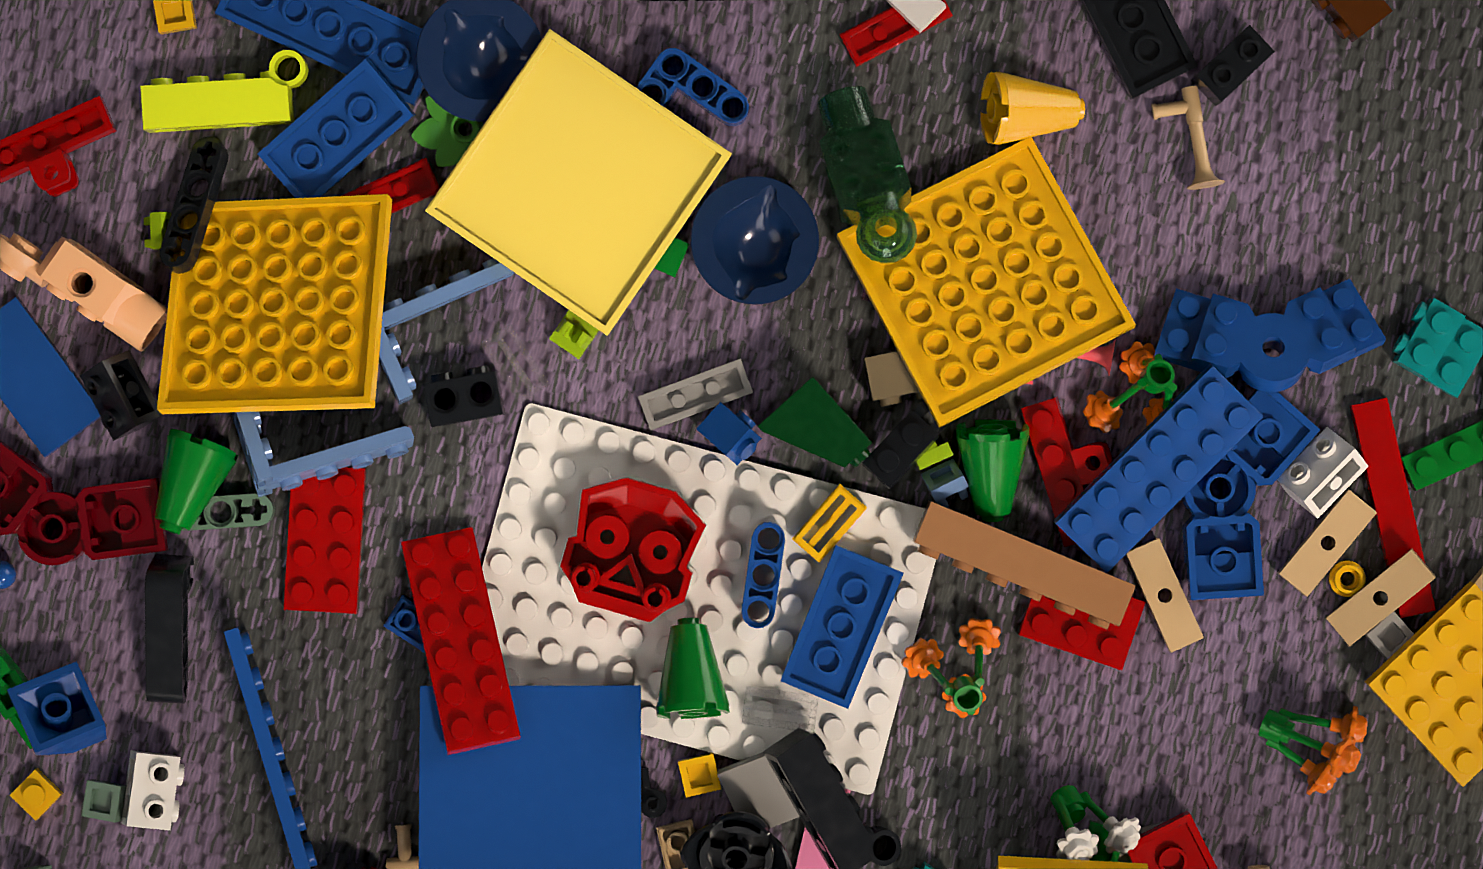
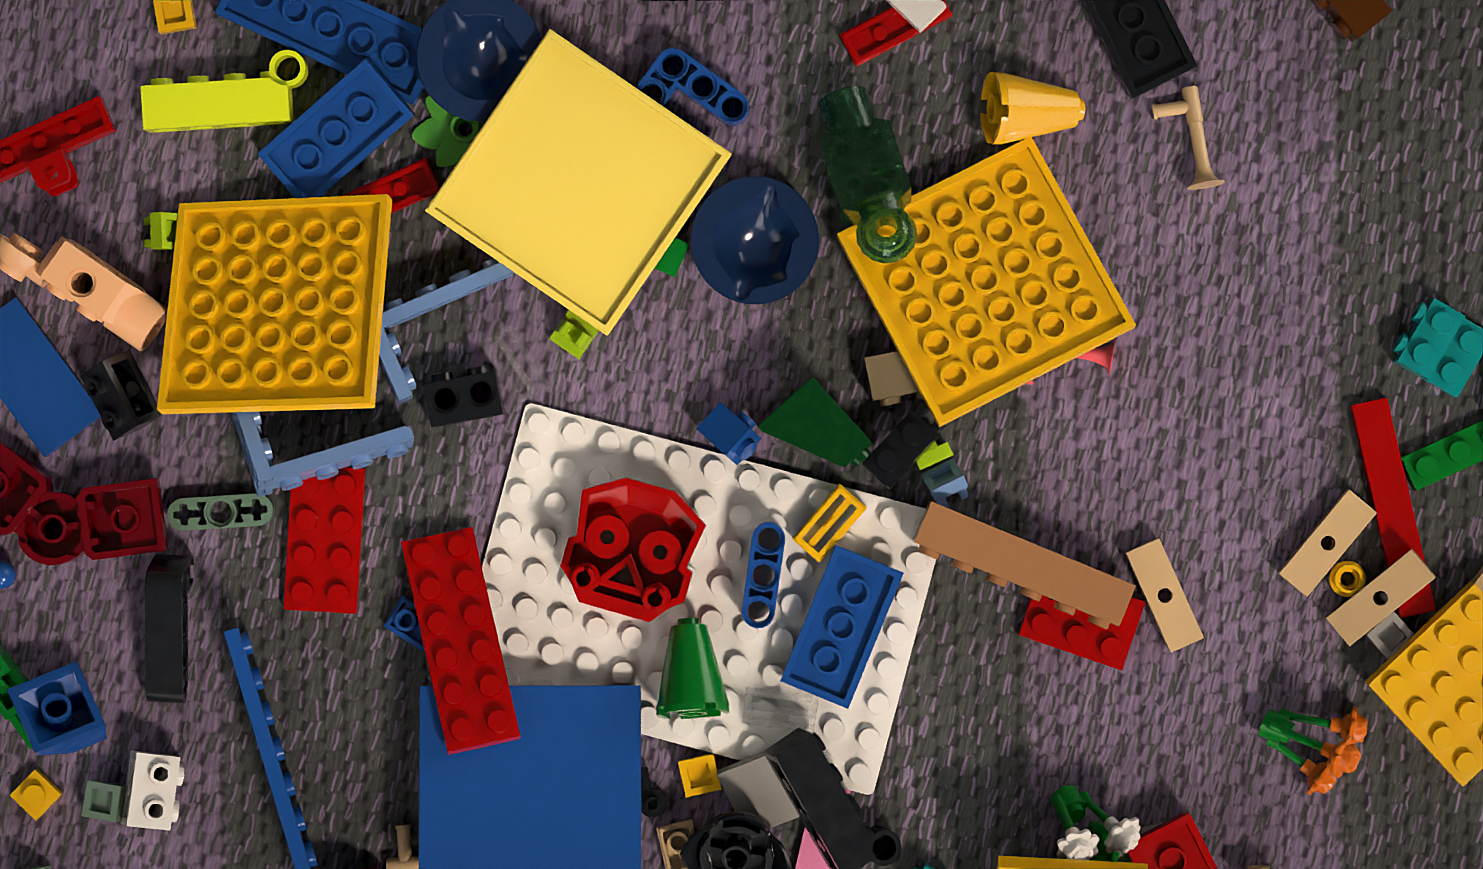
green cone [155,429,239,535] -> none
black beam [160,136,229,274] -> none
light grey plate [638,358,753,431] -> none
orange plant [901,618,1001,719] -> none
green cone [956,419,1029,522] -> none
red plate [1021,397,1113,547] -> none
blue plate [1053,364,1264,573] -> none
orange plant [1083,341,1177,434] -> none
blue plate [1154,279,1386,392] -> none
blue plate [1182,389,1320,600] -> none
black brick [1191,25,1275,106] -> none
white brick [1277,427,1368,519] -> none

